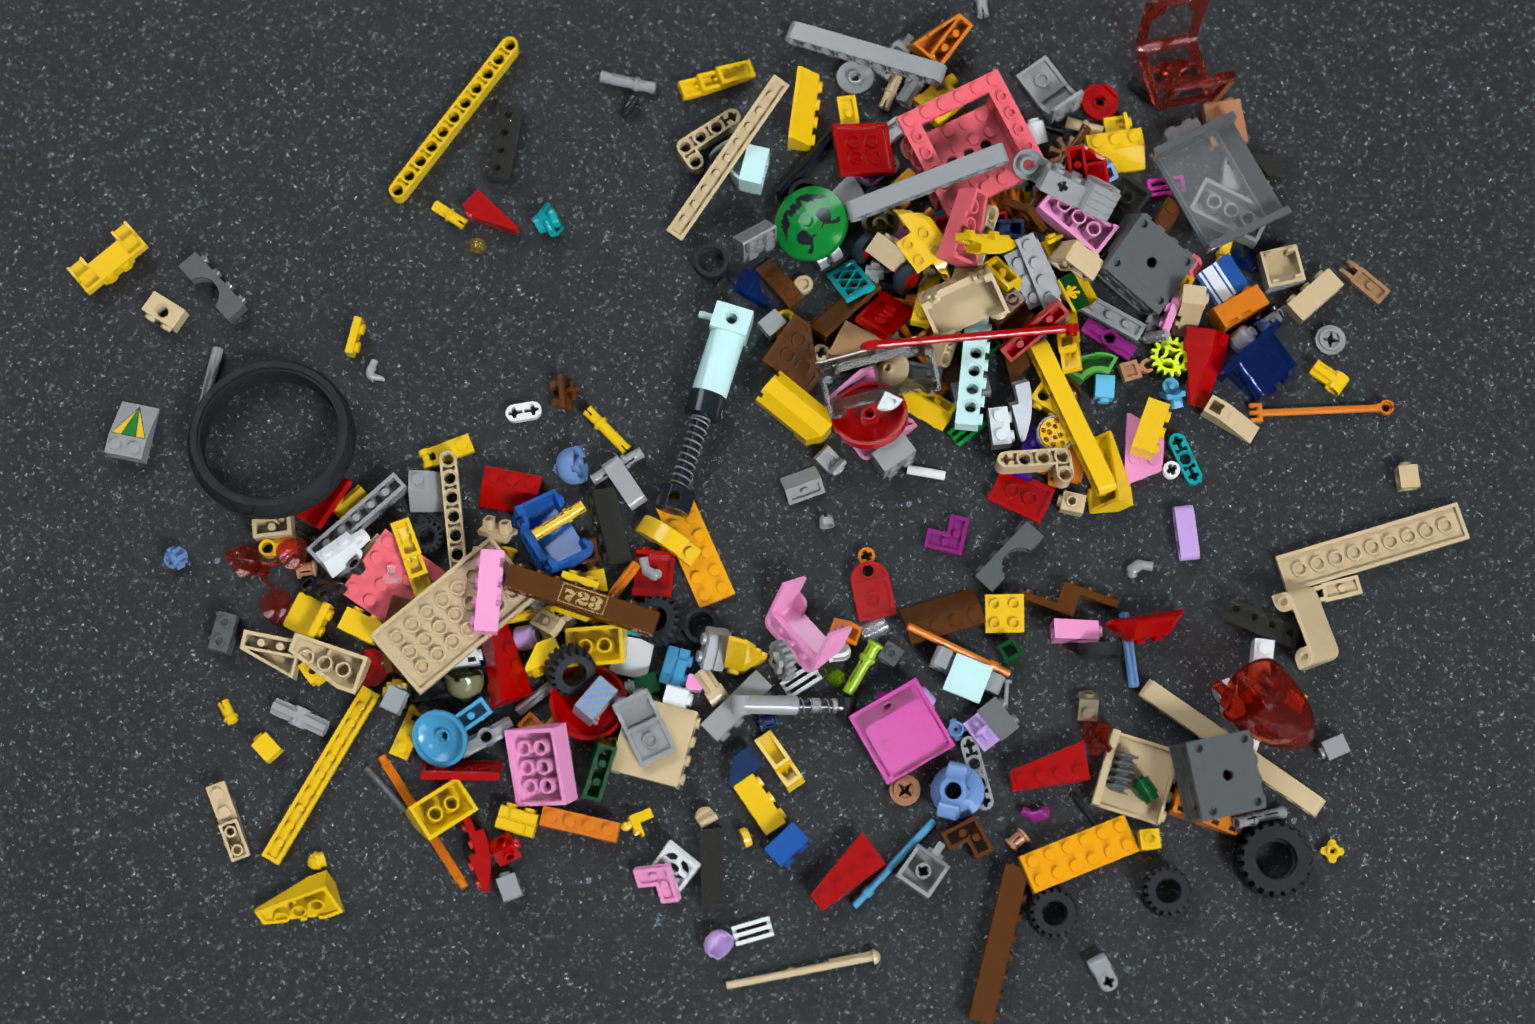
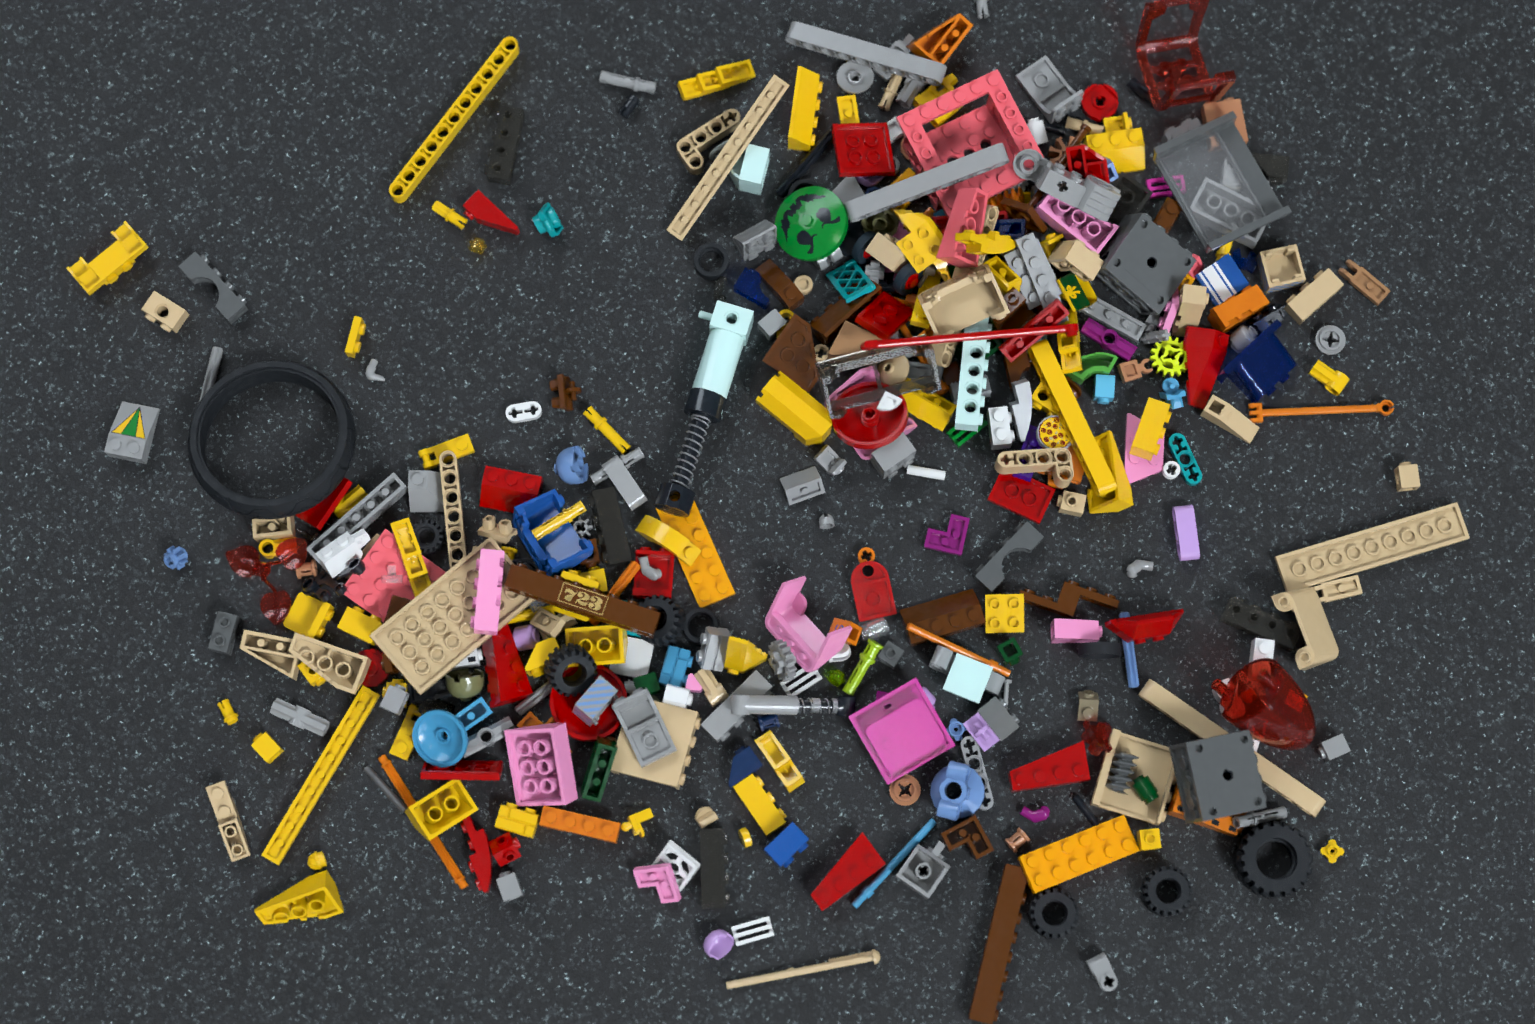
none -> light grey gear [572,516,593,538]

